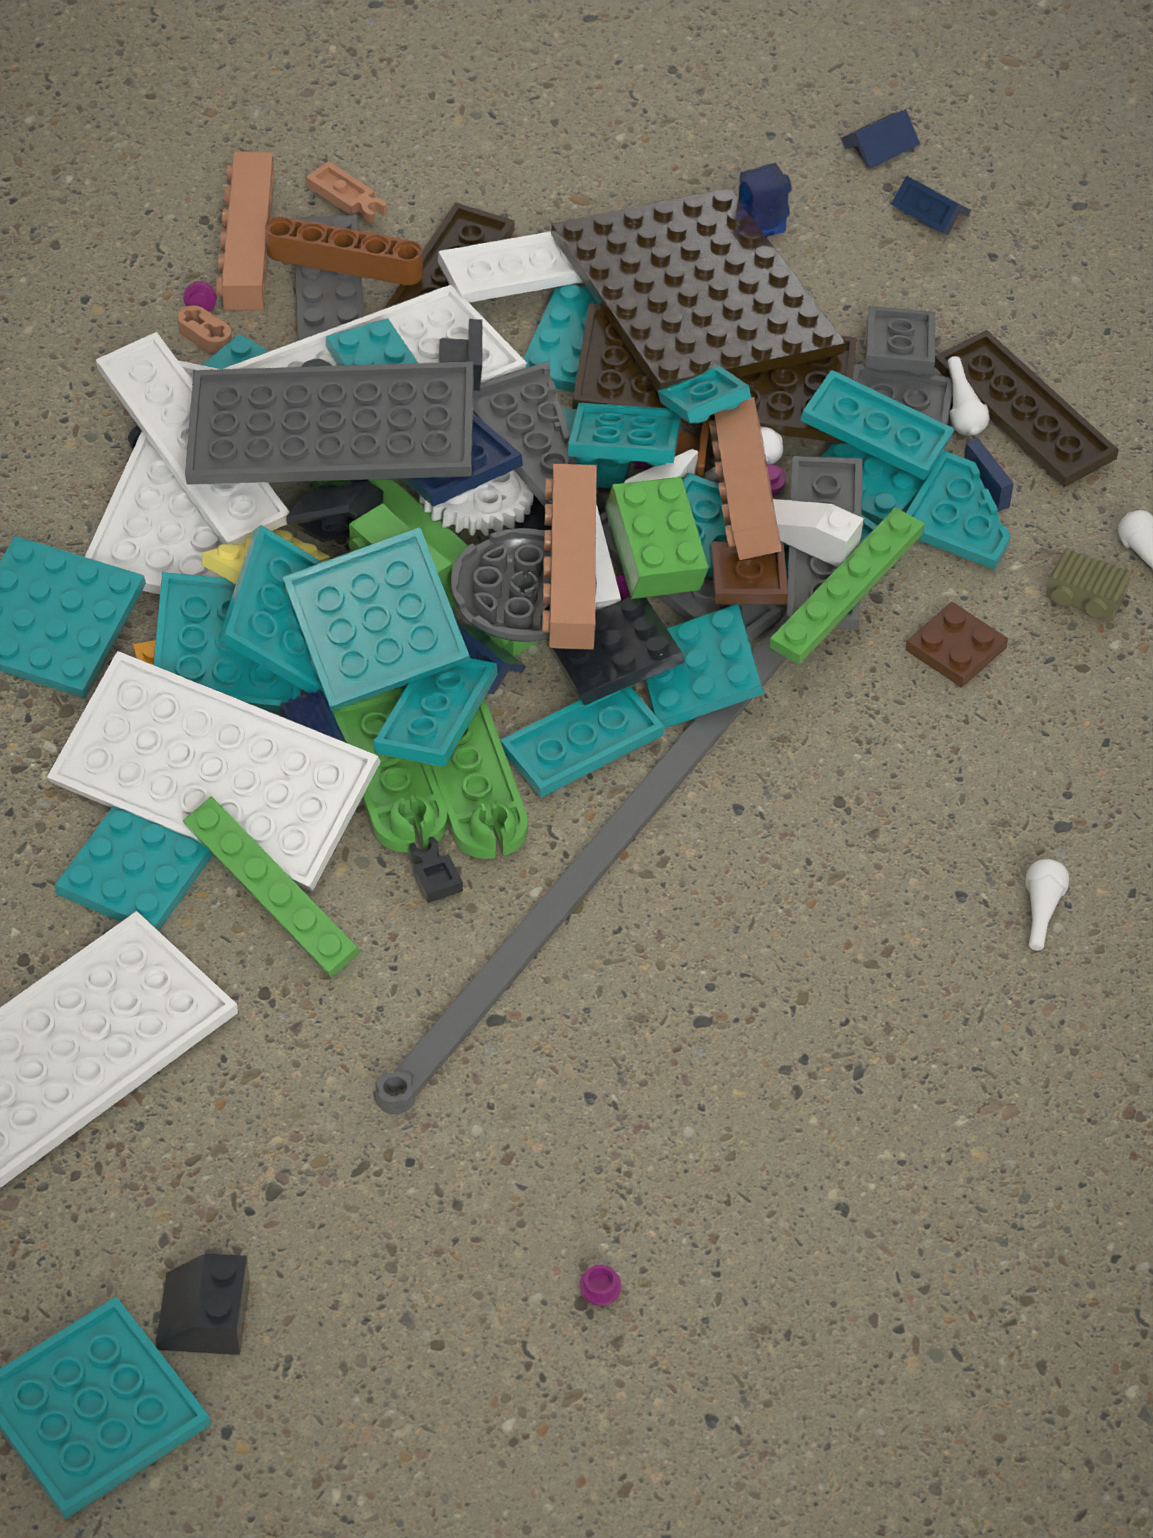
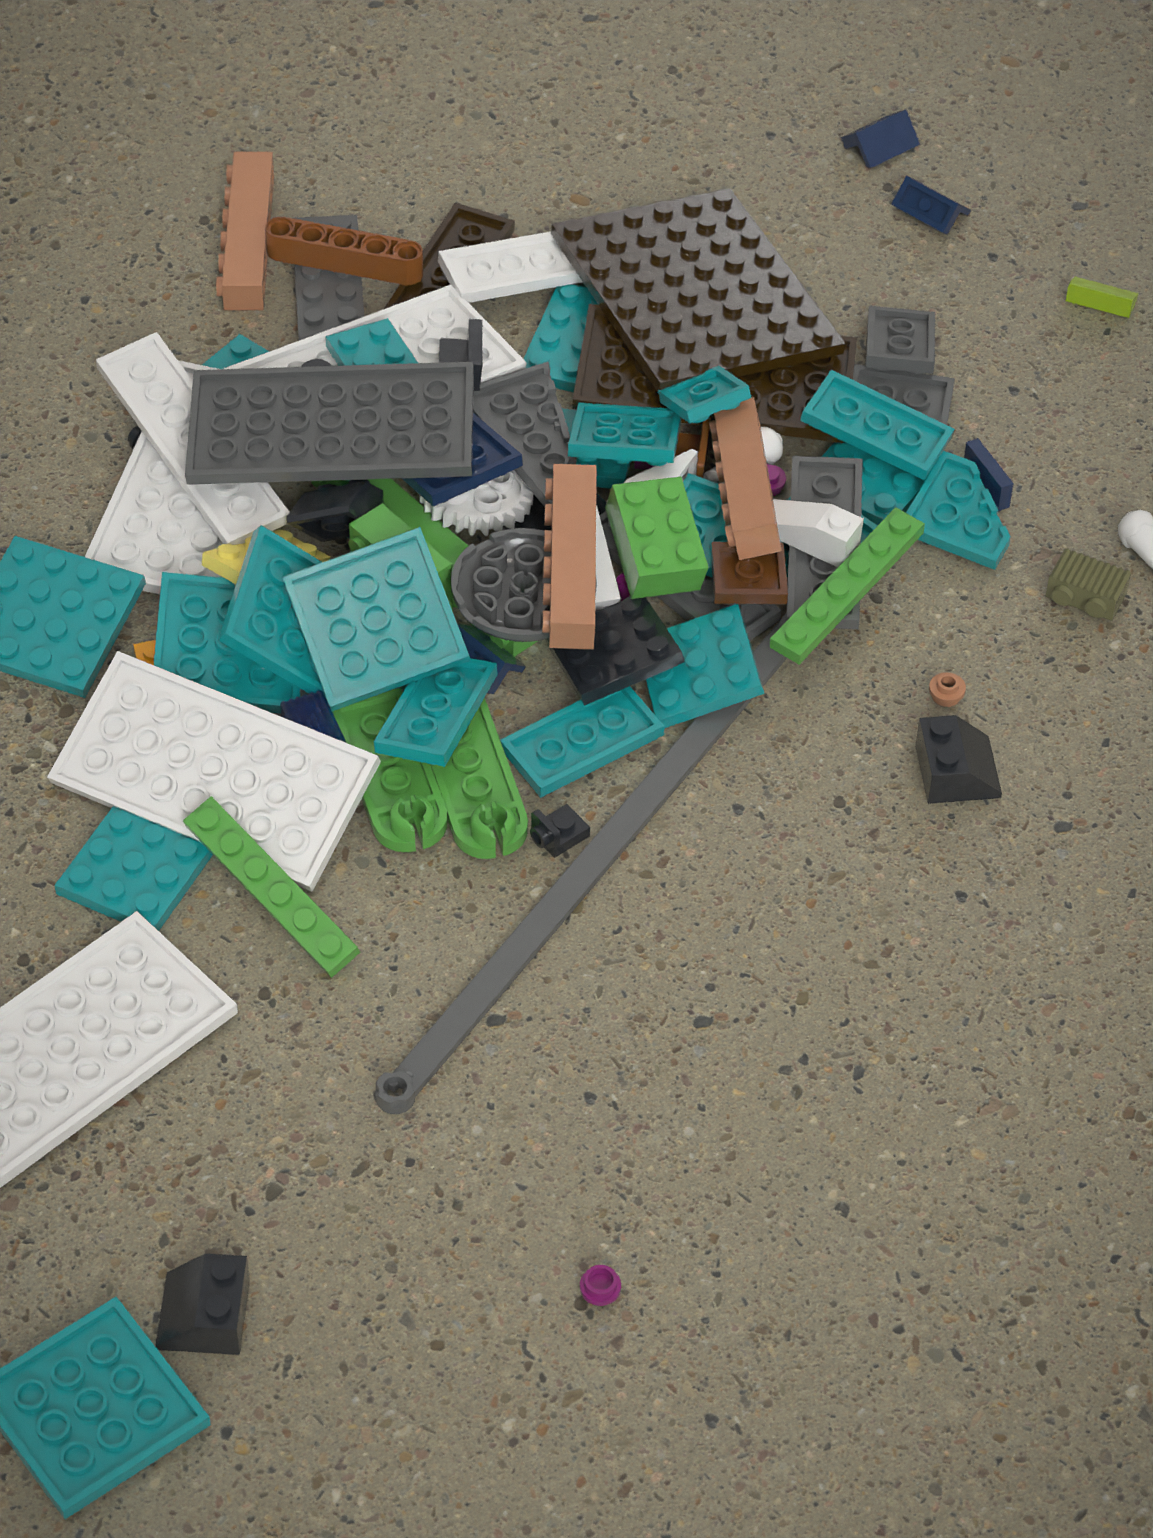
nougat beam [177,305,232,354] -> none
magenta plate [183,281,217,312] -> none
nougat plate [306,161,387,224] -> none
black plate [410,837,463,903] -> none
clear blue brick [738,162,792,237] -> none
reddish brown plate [905,602,1008,688] -> none
dark brown plate [934,330,1119,487] -> none
white piece [947,356,989,436] -> none
white piece [1025,859,1069,951] -> none
none -> black bracket [530,804,590,858]
none -> black slope [915,715,1002,804]
none -> nougat plate [929,672,966,707]
none -> lime slope [1066,276,1139,318]

